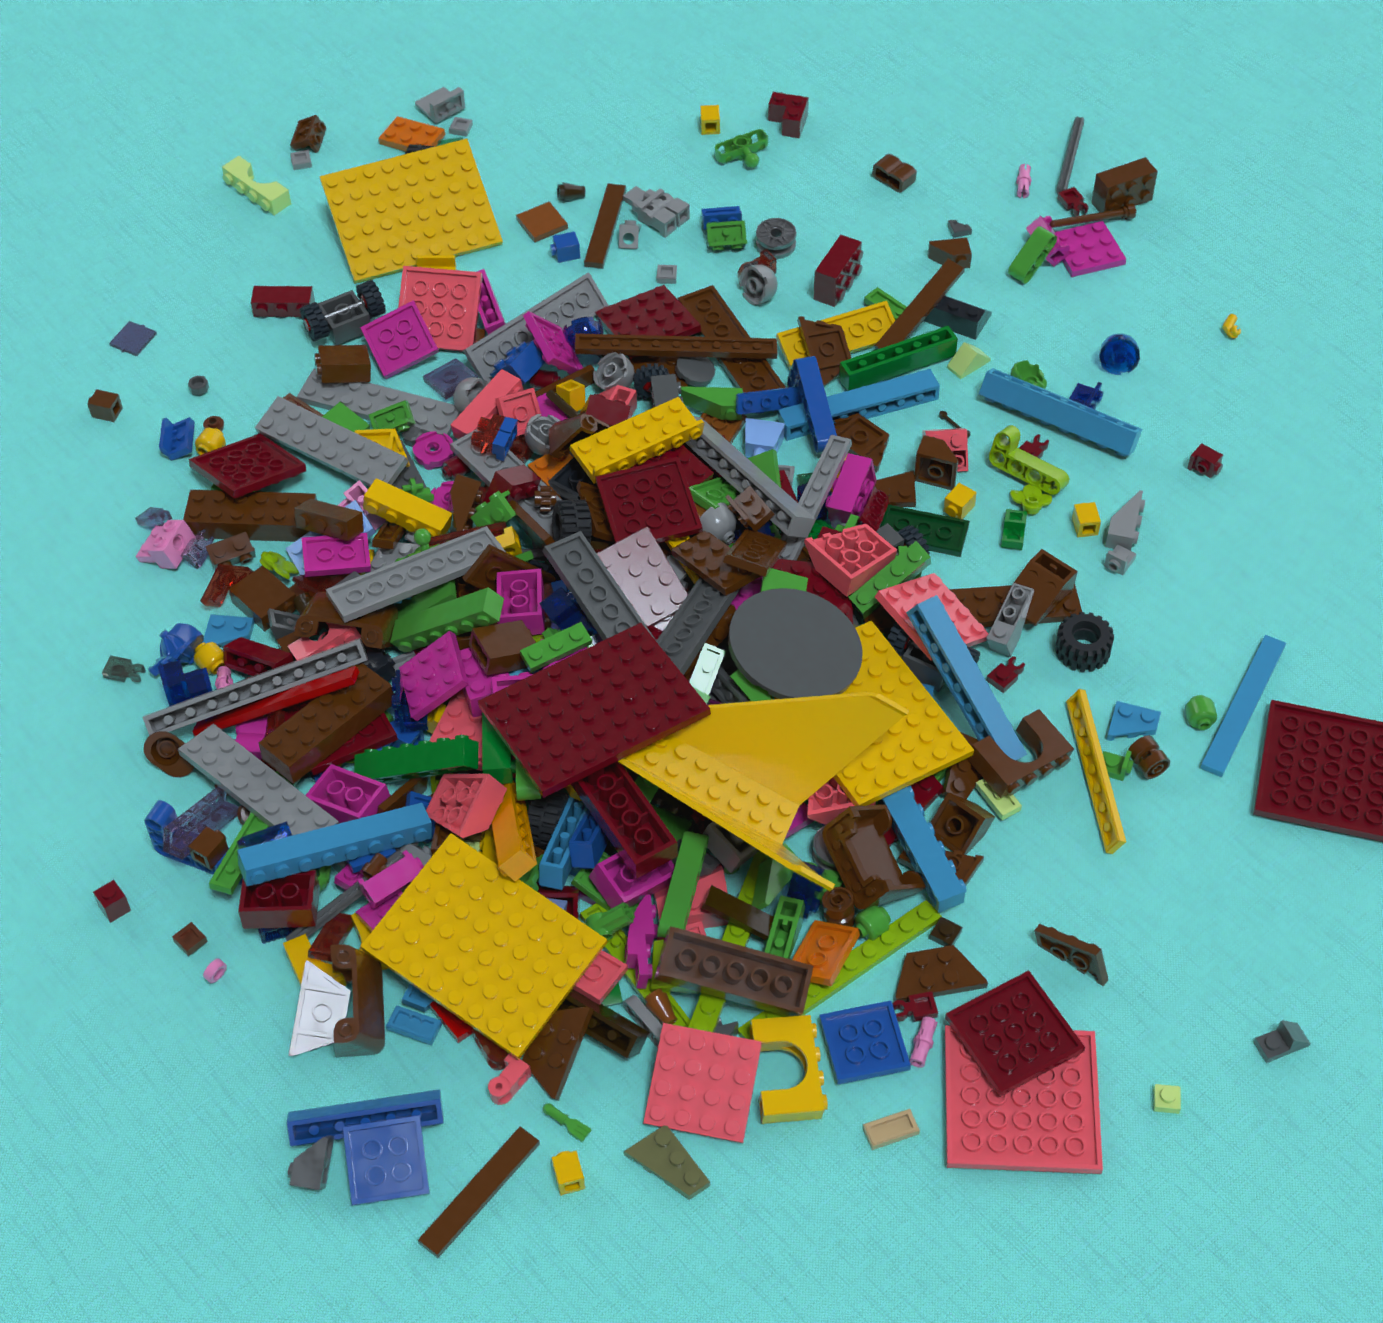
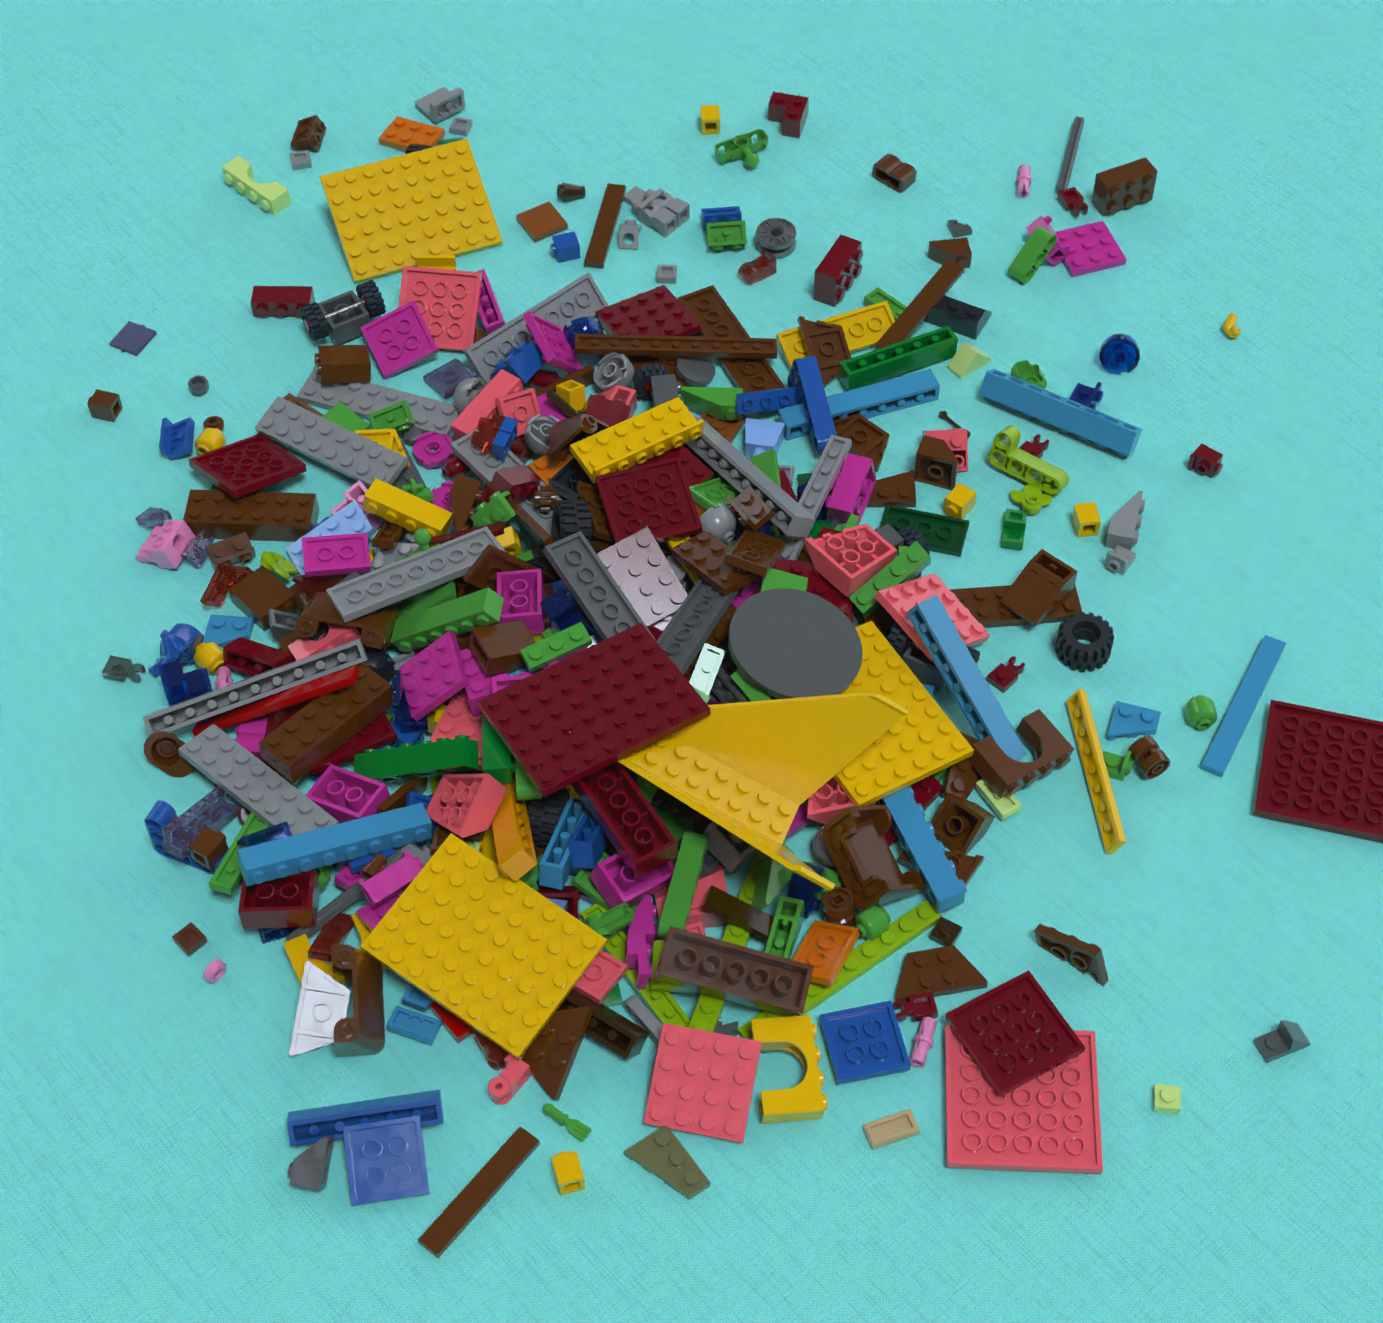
dark red brick [93,880,131,923] -> none
reddish brown brick [294,499,364,541] -> none
dark orange cone [645,989,677,1024] -> none
light grey cylinder [740,265,777,305] -> none
dark red bracket [859,487,889,531] -> none
light grey slope [986,583,1034,657] -> none
reddish brown piece [1050,203,1136,228] -> none

